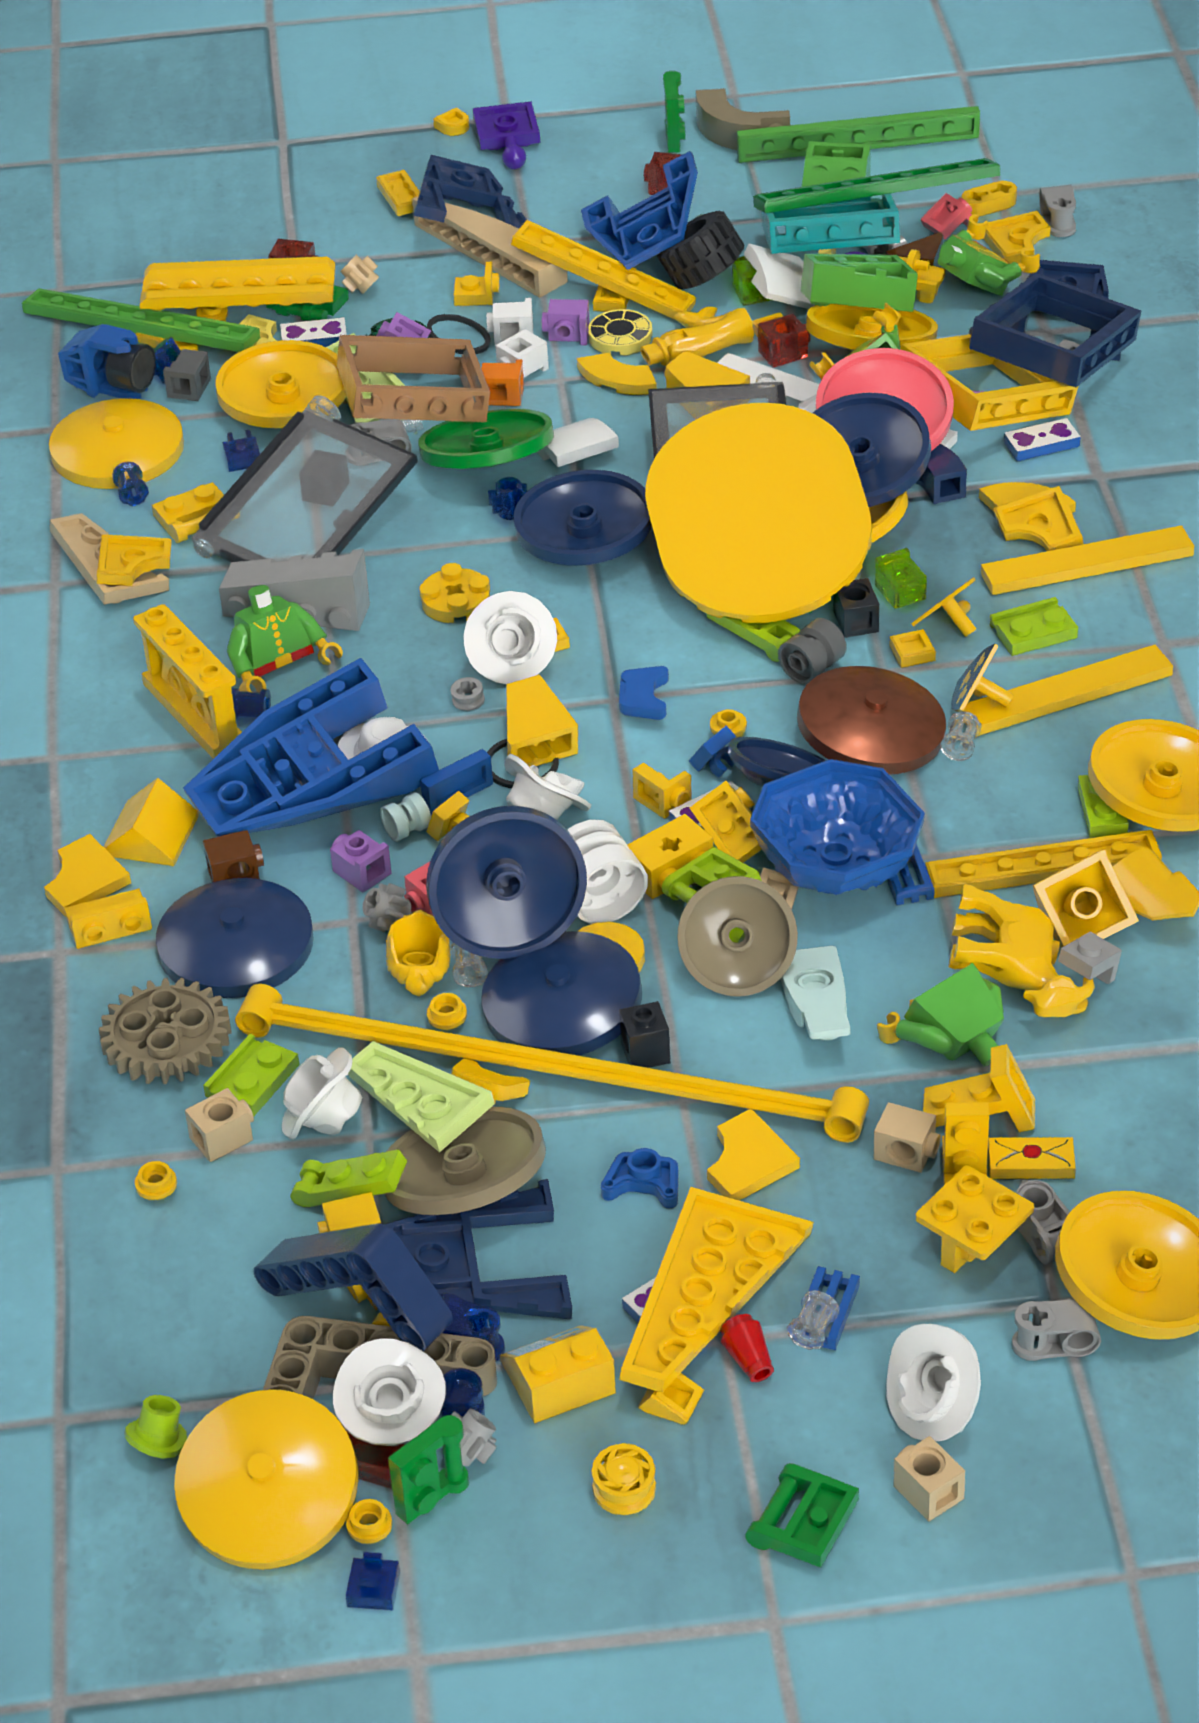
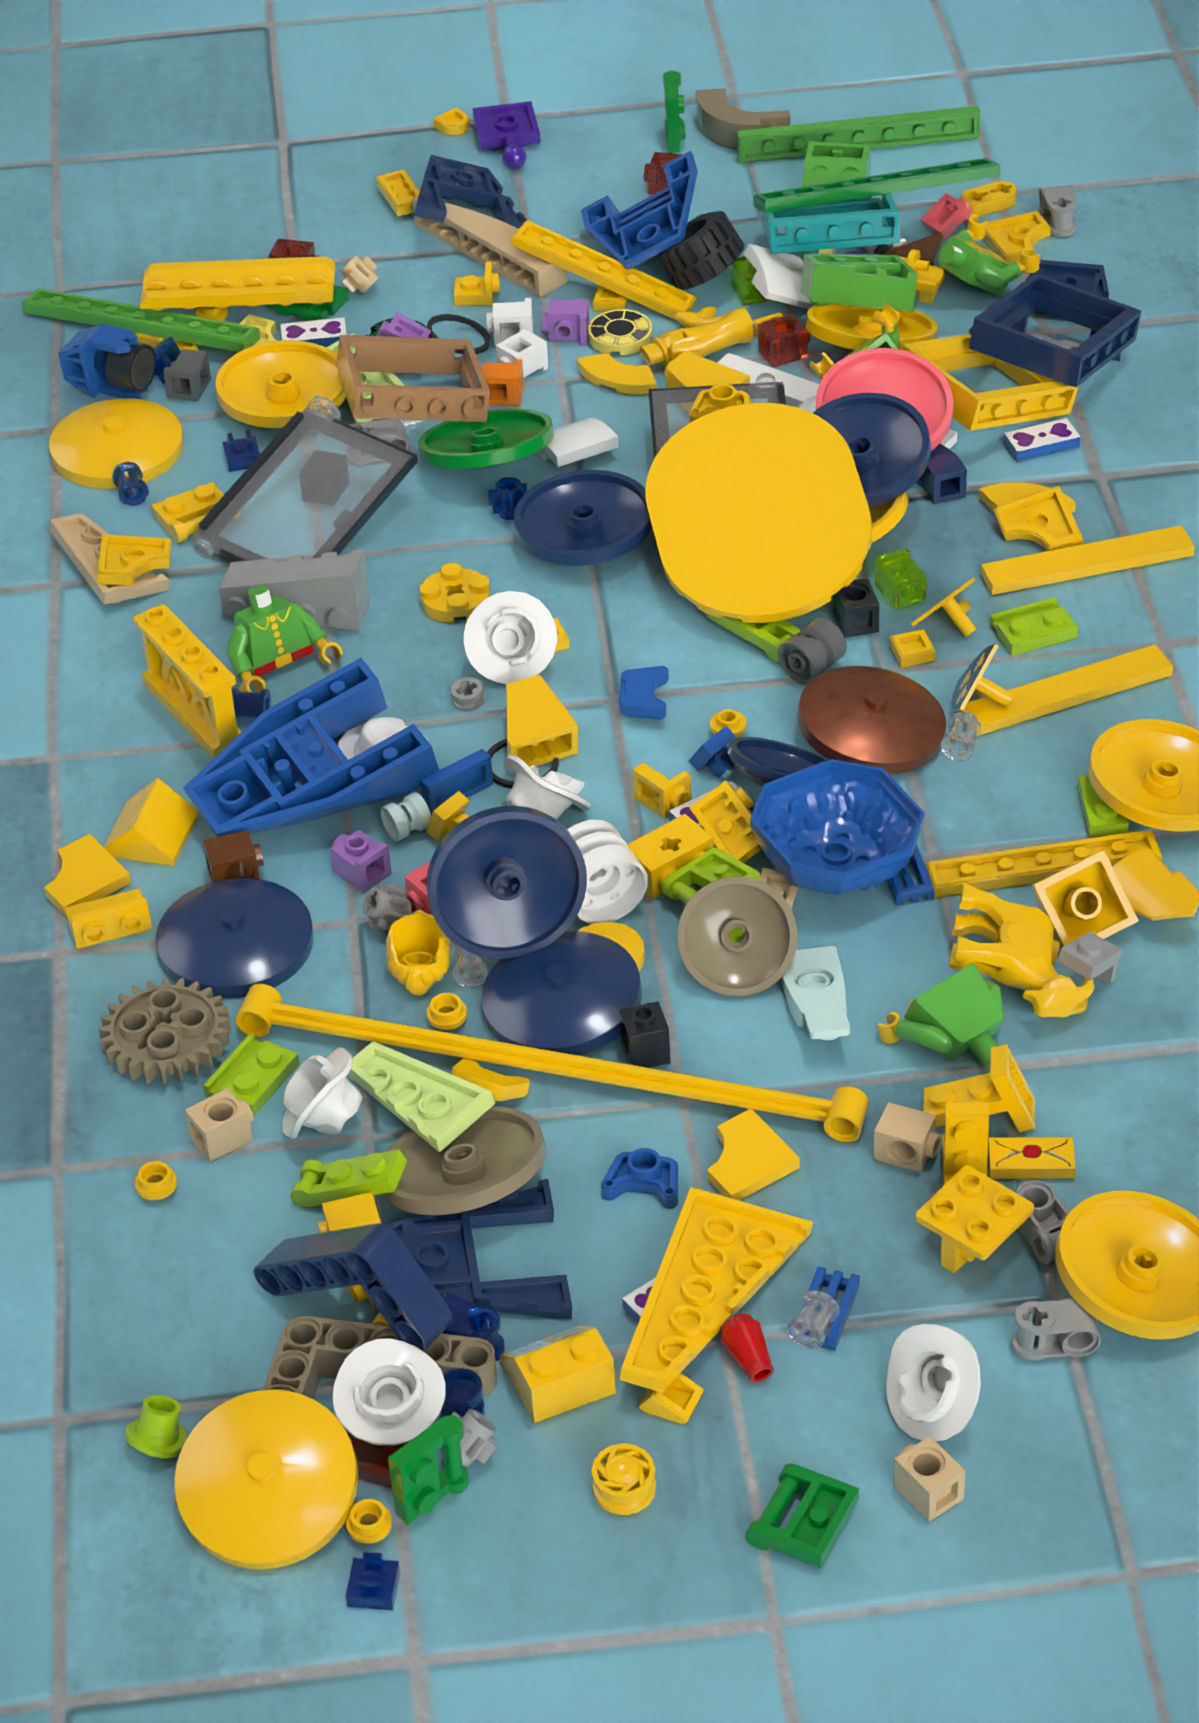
none -> yellow piece [689,384,750,423]

